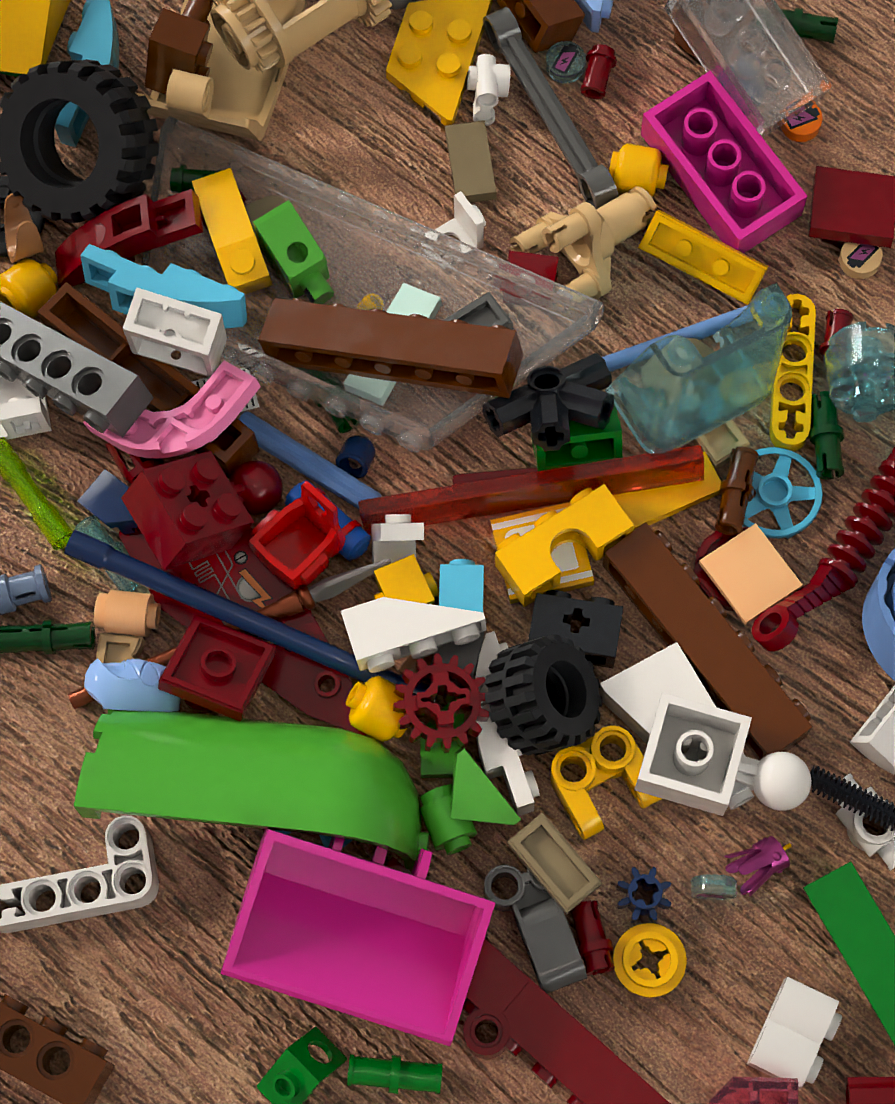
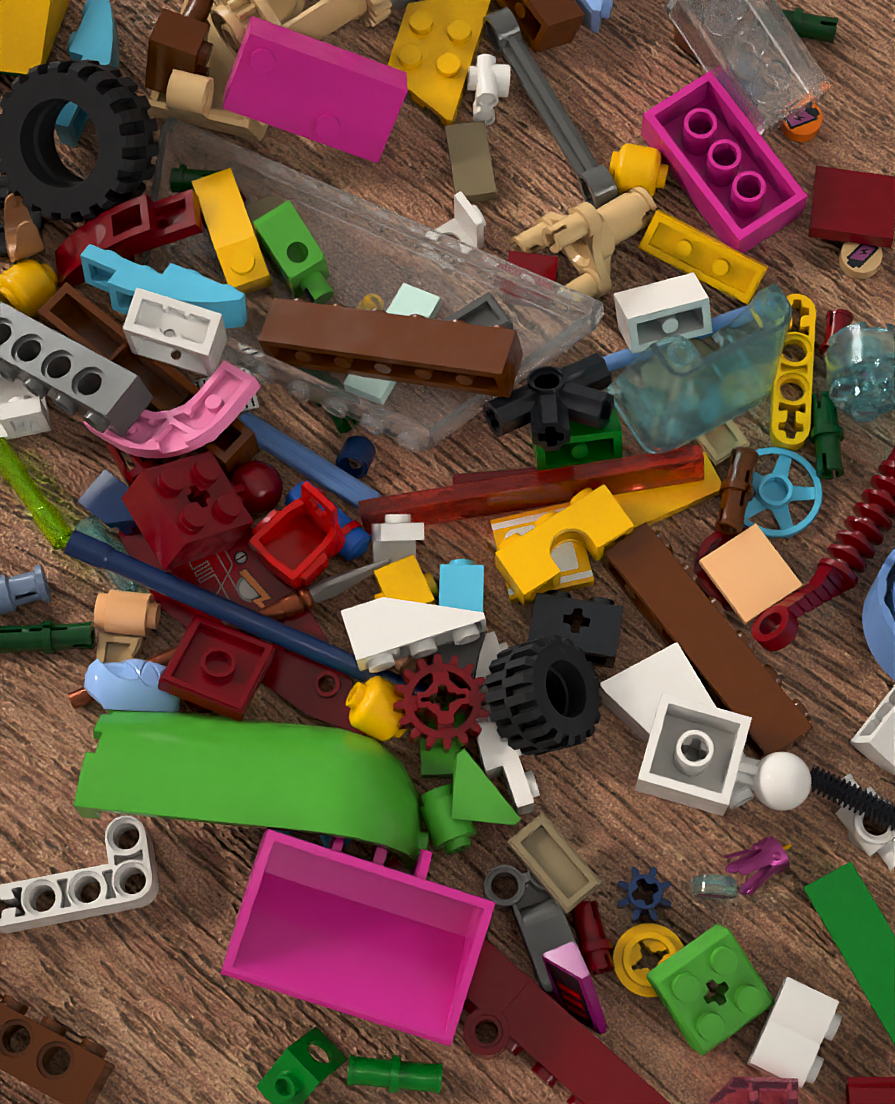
clear light blue tile [546,41,586,83] -> none
yellow piece [550,725,662,840] -> none
dark red pin [580,44,617,100] -> none
none -> dark pink brick [223,16,408,163]
none -> magenta slope [542,941,608,1035]
none -> white brick [614,272,713,354]
none -> bright green brick [646,924,775,1055]

